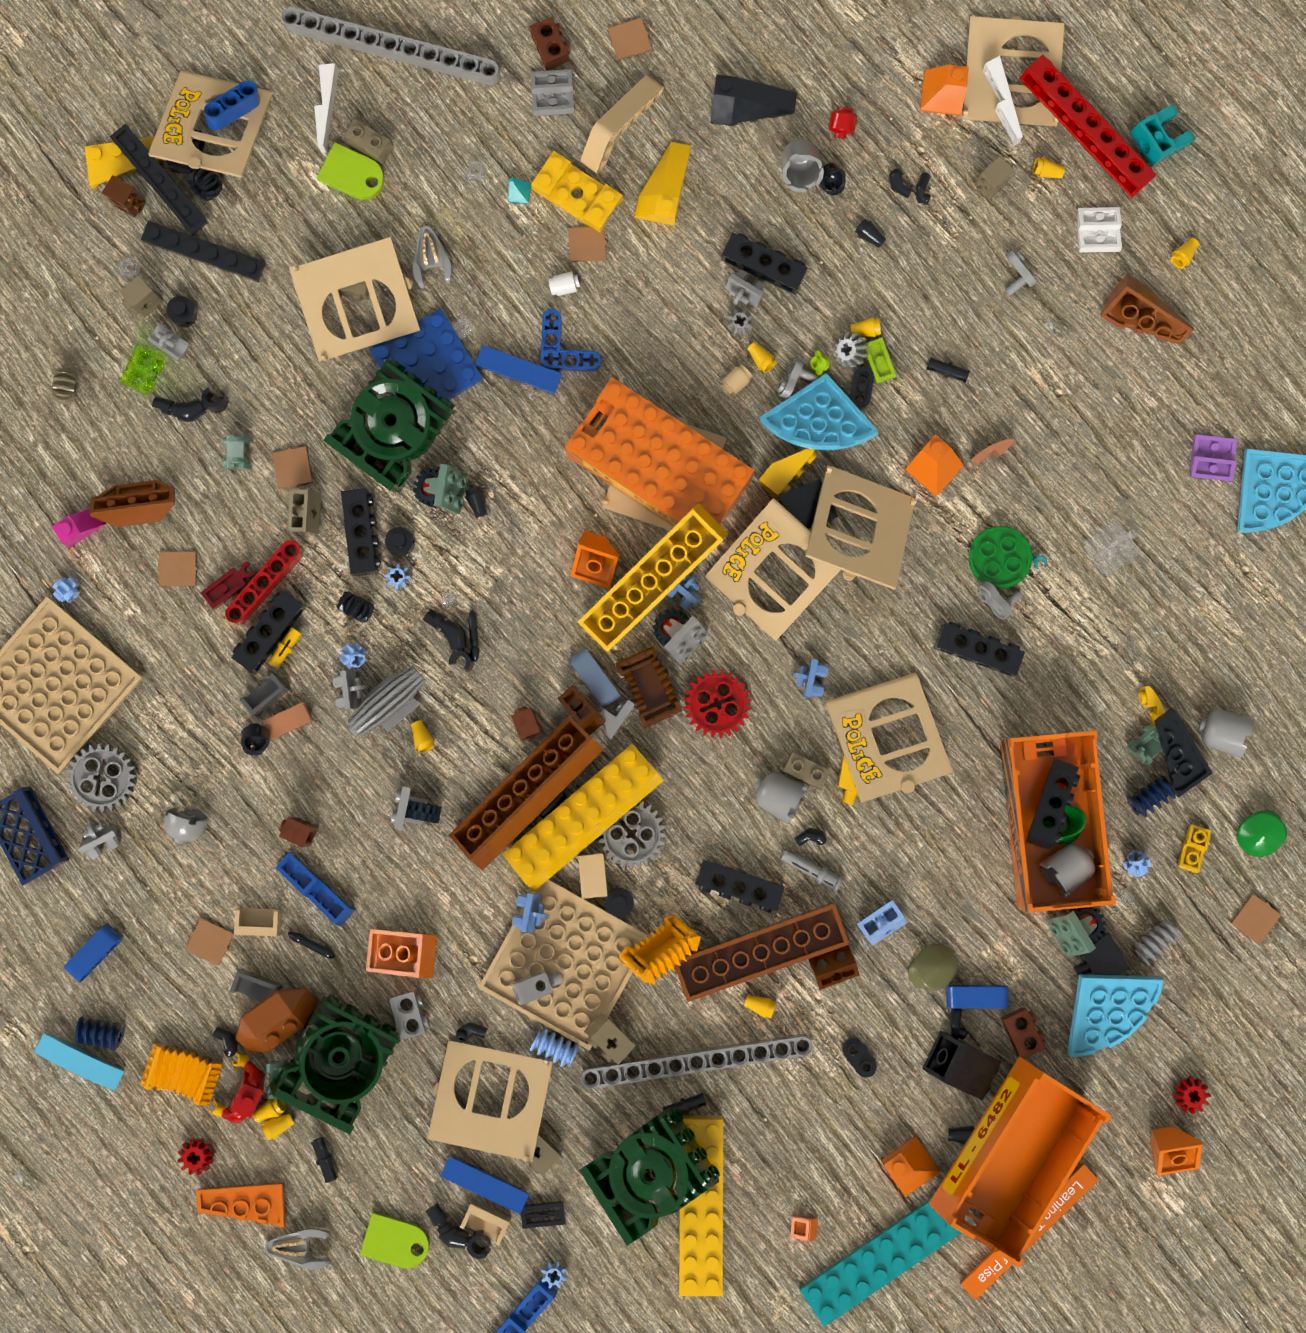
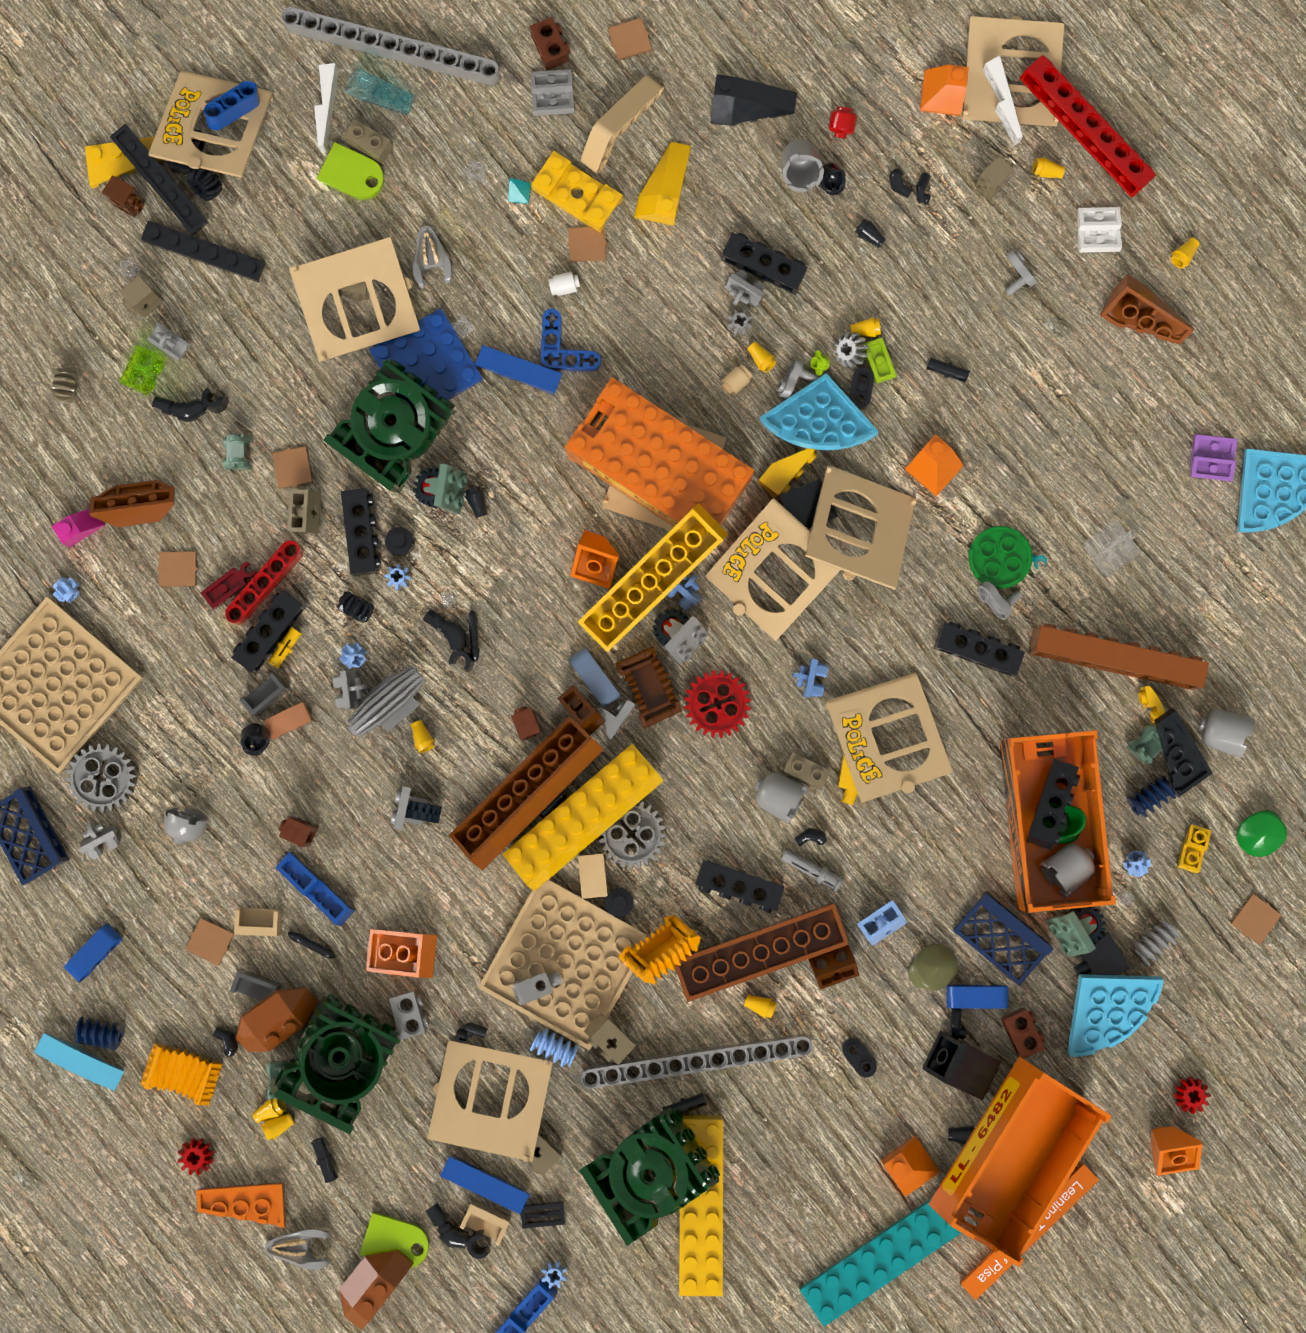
black piece [166,296,197,327] -> none
red torso [209,1053,265,1124] -> none
medium blue hips [512,893,549,933] -> none
orange slope [790,1215,818,1242] -> none
nougat slope [971,438,1016,466] -> none
teal brick [1129,104,1196,167] -> none
none -> dark orange wedge [339,1249,414,1330]
none -> clear light blue slope [345,68,415,115]
none -> dark blue fence [953,890,1053,986]
none -> dark orange brick [1028,623,1209,690]

